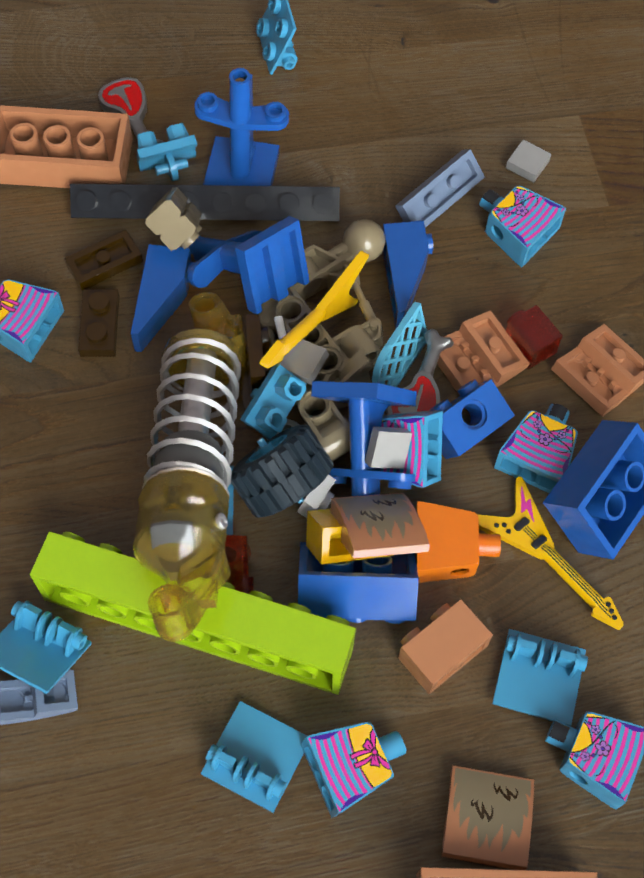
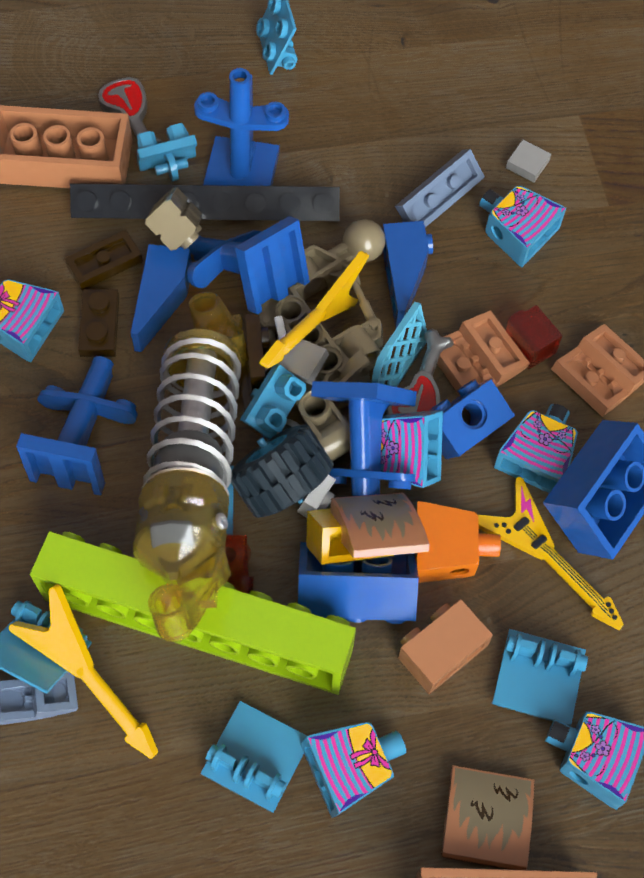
tile [365,426,412,469] -> none
none -> yellow piece [9,584,158,759]
none -> blue piece [16,356,138,496]

